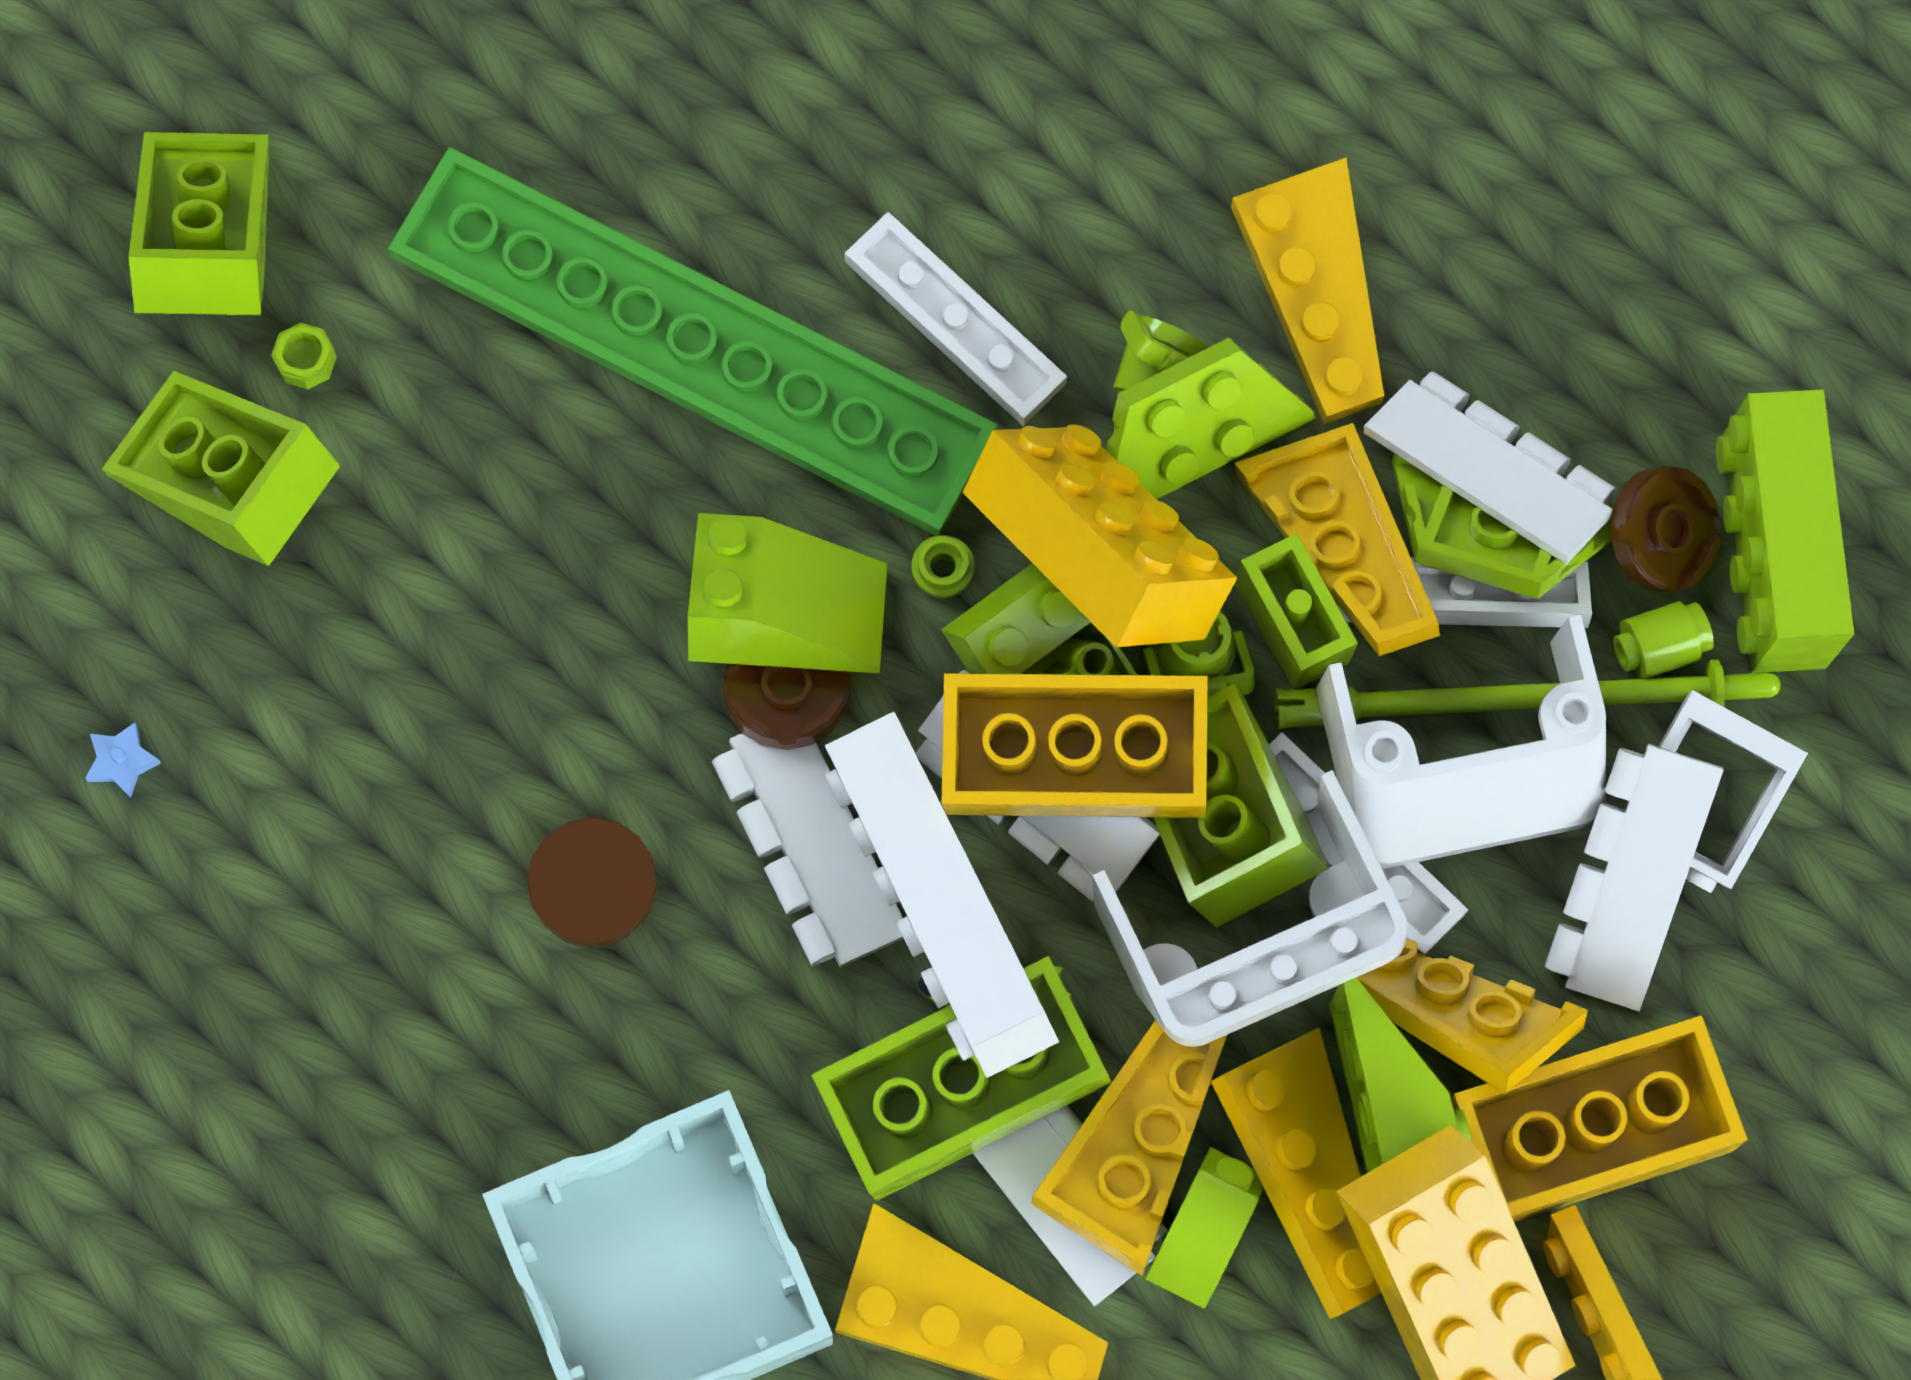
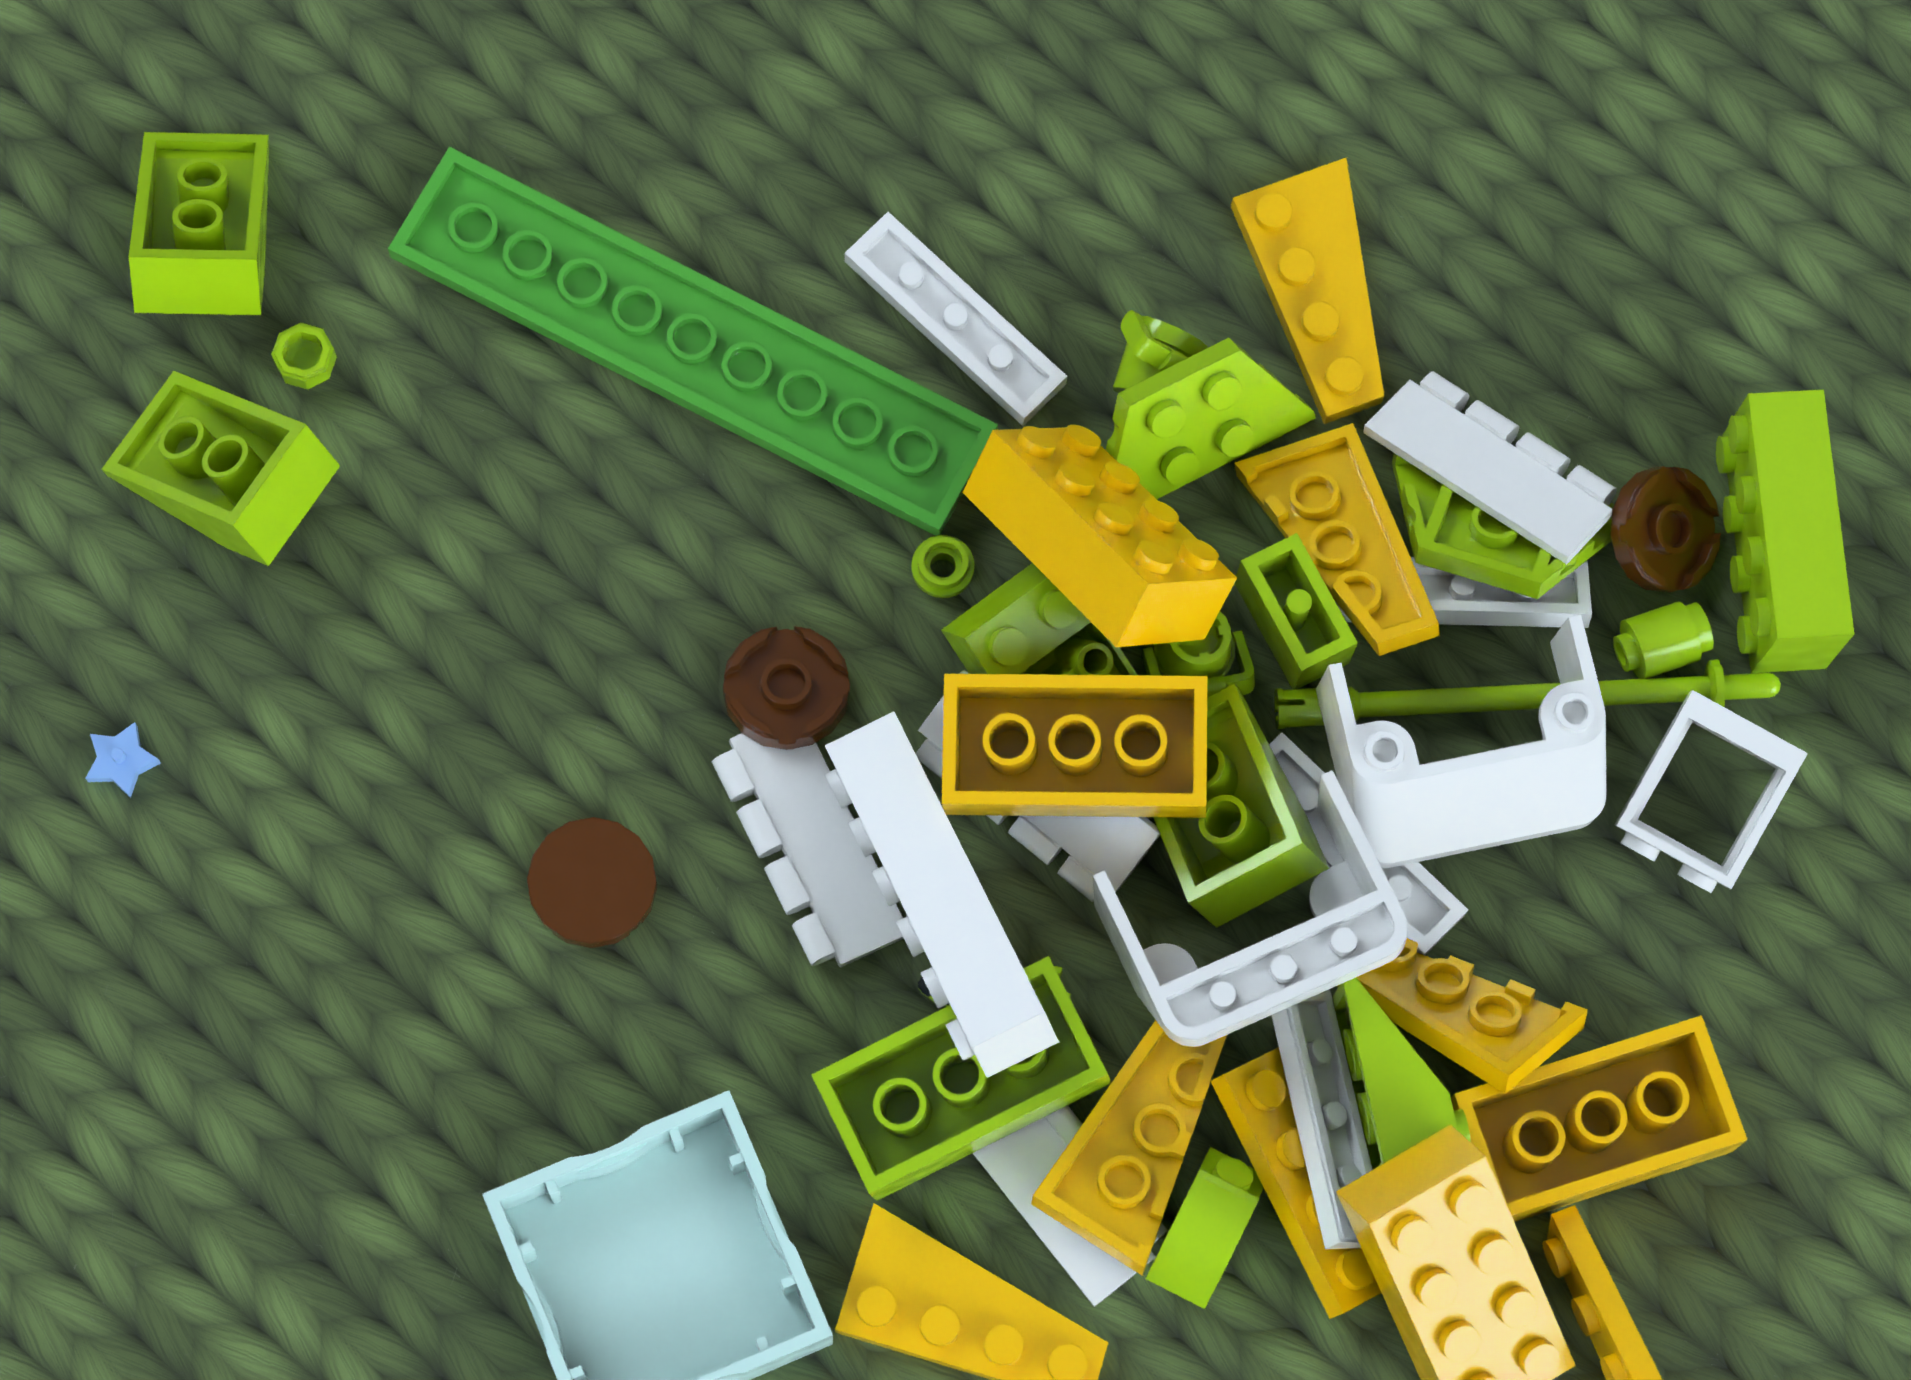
lime slope [688,513,887,673] -> none
white windscreen [1545,743,1724,1012] -> none
none -> white tile [1271,990,1372,1249]

